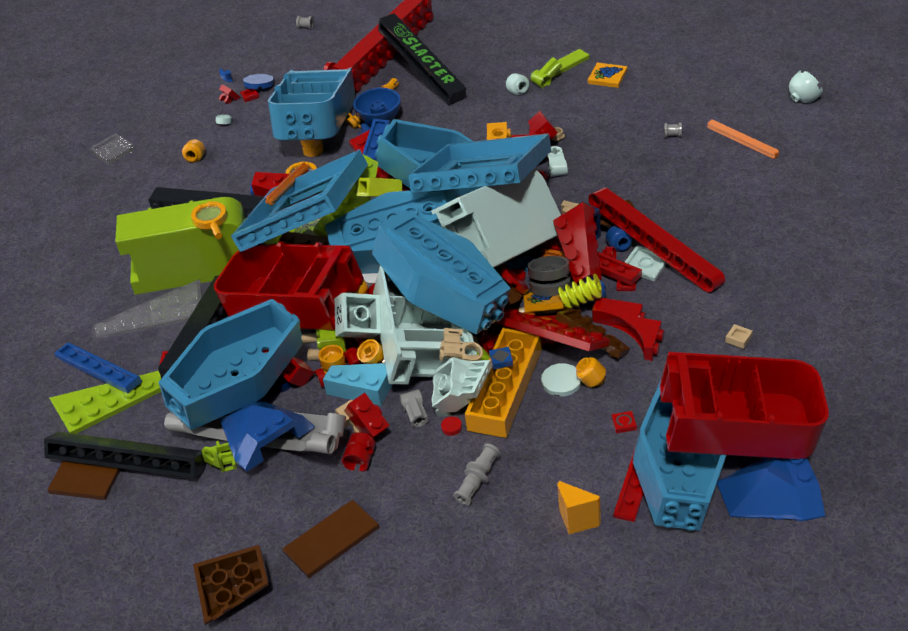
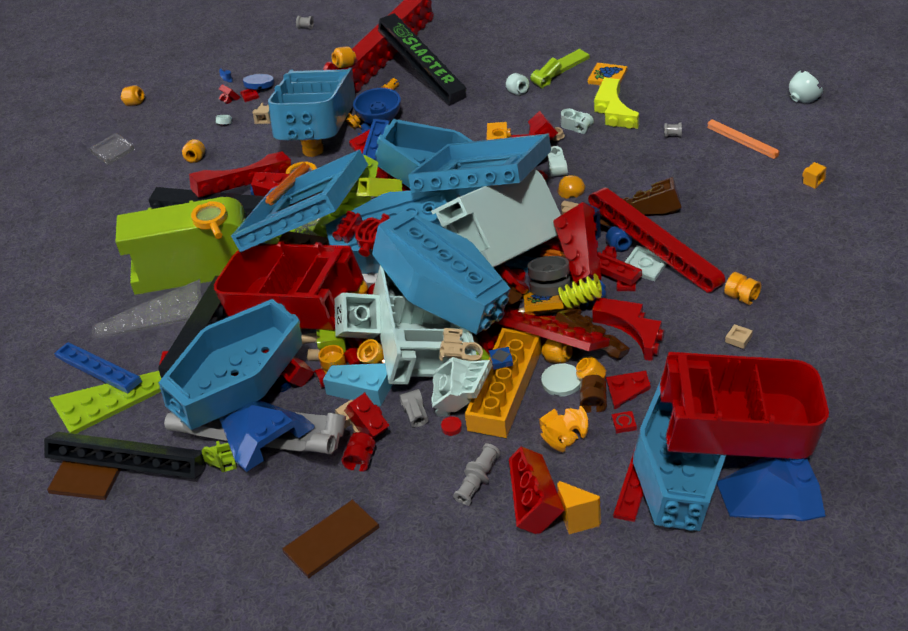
reddish brown wedge [193,545,269,625] -> none
none -> light orange head [121,85,145,106]
none -> red arch [189,151,291,197]
none -> tan piece [253,103,271,124]
none -> light orange head [331,46,356,68]
none -> red piece [332,211,390,257]
none -> red wedge [509,446,565,534]
none -> light orange animal [539,406,589,452]
none -> light orange head [542,339,573,364]
none -> light orange hair [557,175,585,199]
none -> light aqua piece [561,108,594,134]
none -> reddish brown wheel [580,375,607,413]
none -> neon yellow arch [594,78,639,129]
none -> red wing [606,371,651,409]
none -> reddish brown wedge [622,177,682,214]
none -> light orange wheel [724,272,761,305]
none -> light orange plate [802,162,827,189]

